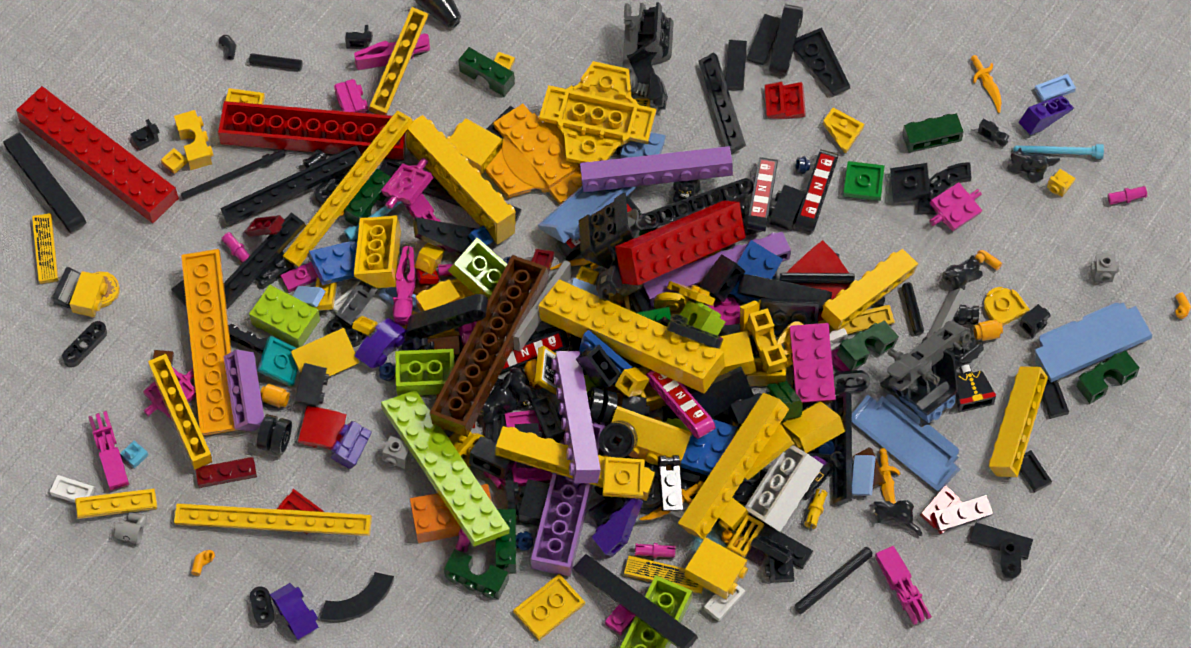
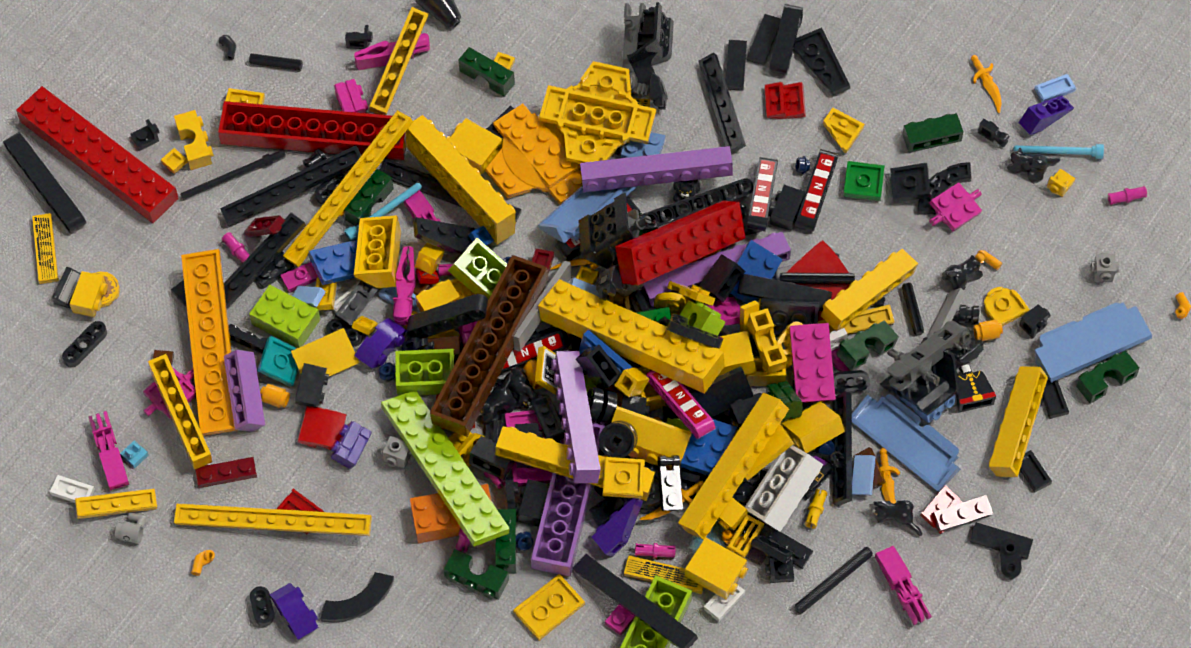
black wheel [257,414,292,455] -> none
dark pink plate [381,158,433,209] -> none

